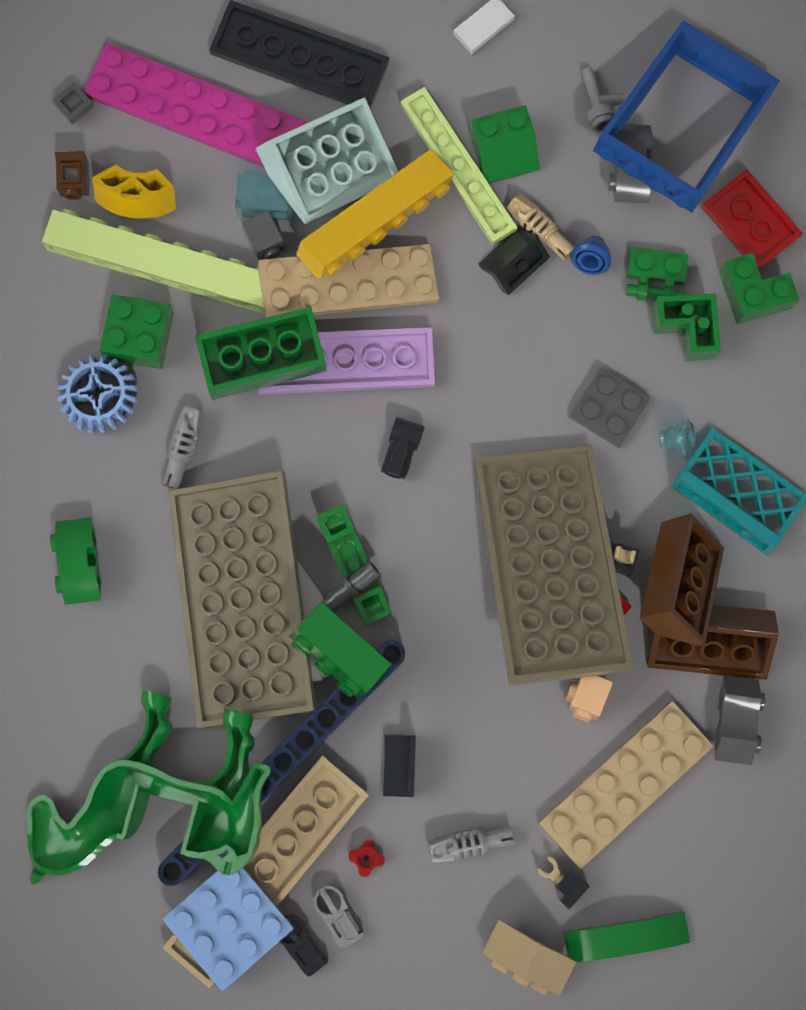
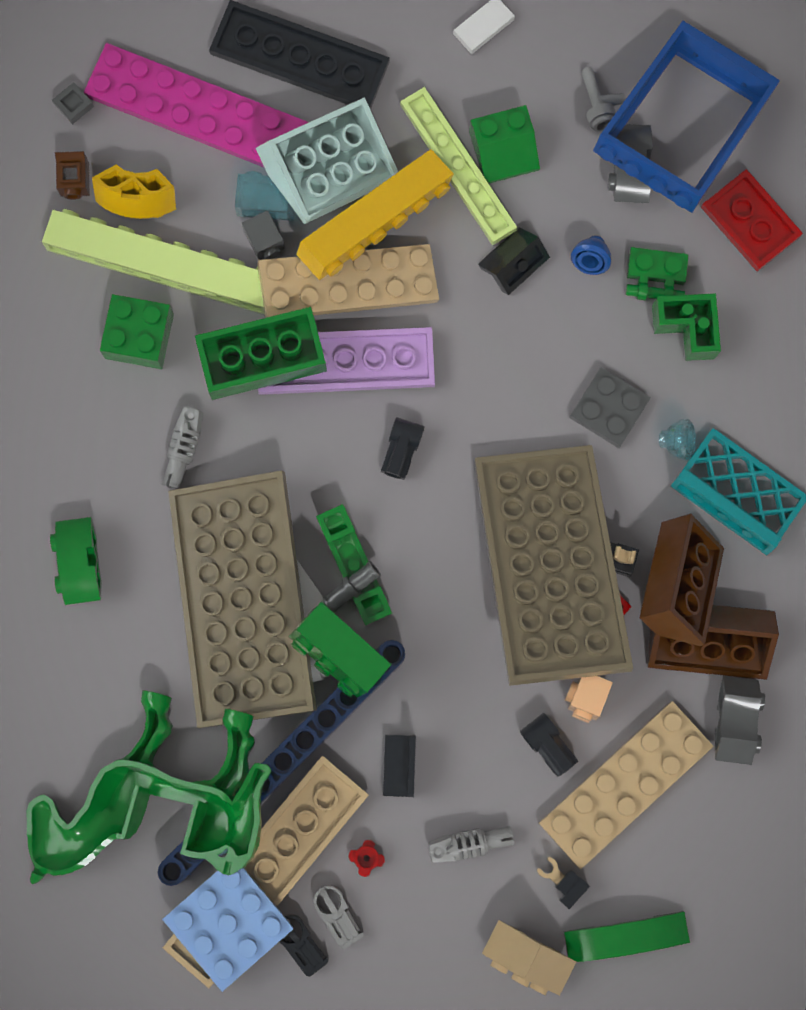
light blue gear [57,355,138,434] -> none
tan hinge [507,194,575,261] -> none
green brick [719,253,799,325] -> none
none -> black piece [520,713,578,777]

